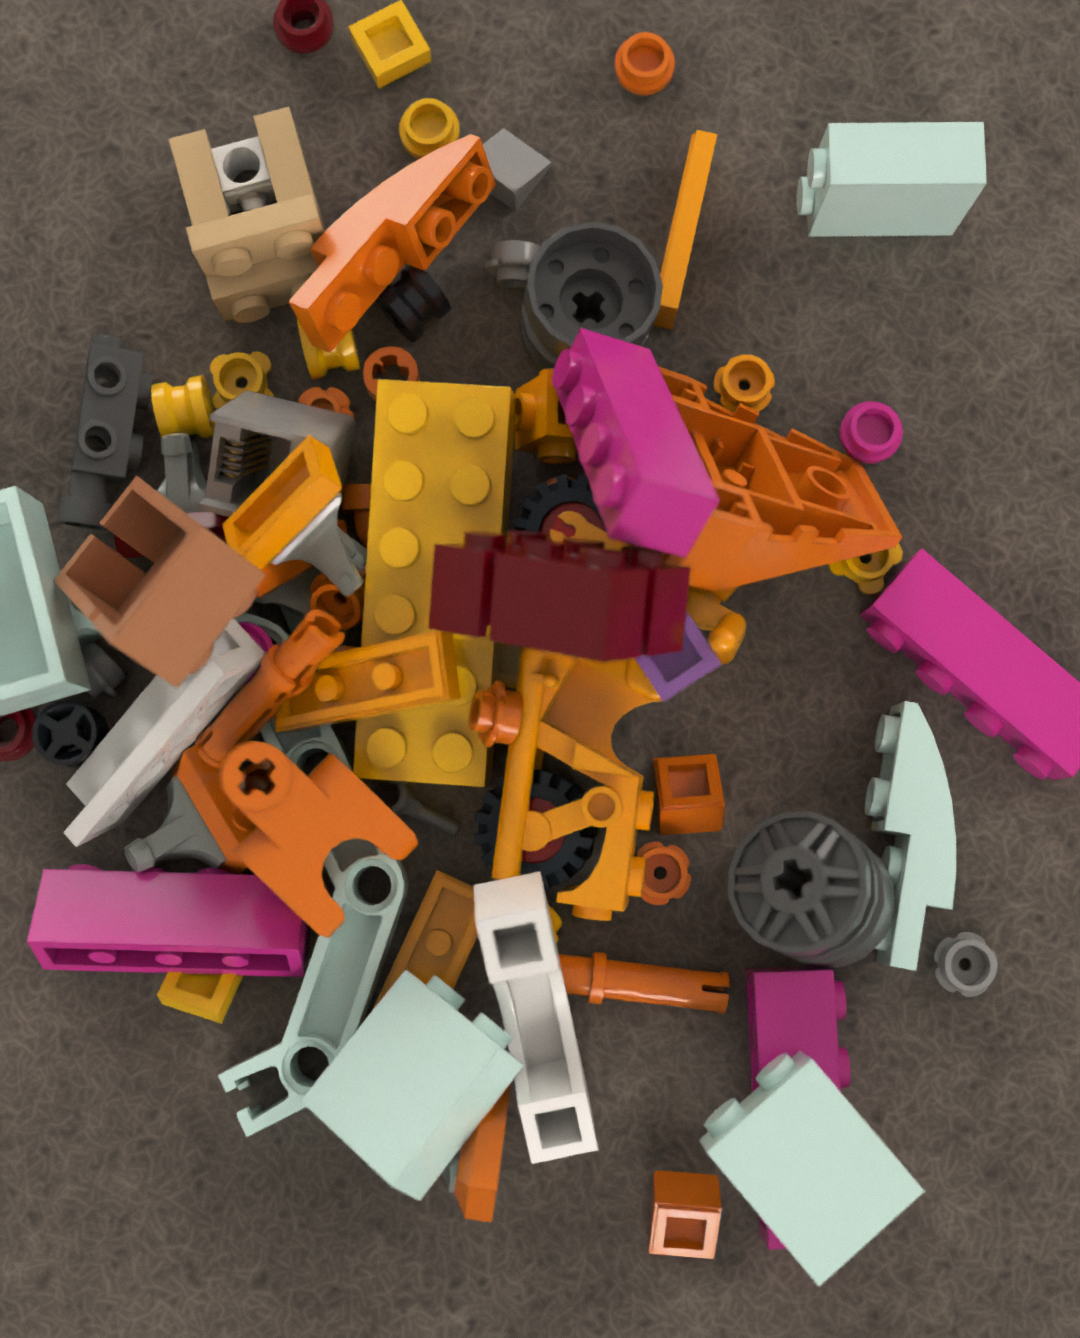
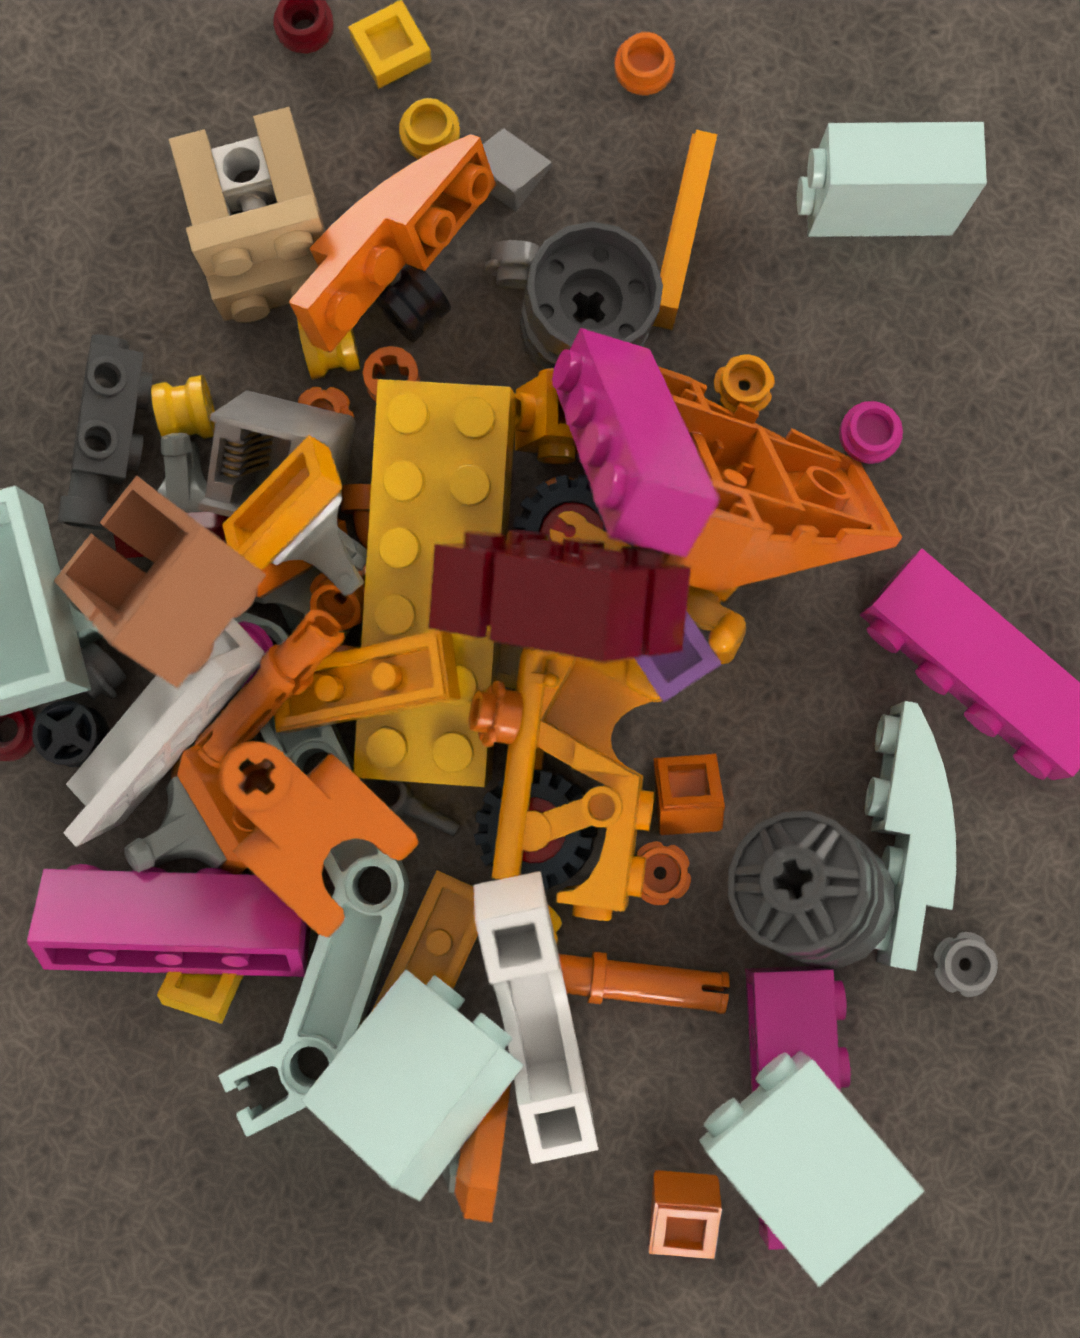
yellow plate [210,351,274,410] -> none
yellow plate [828,543,903,595] -> none

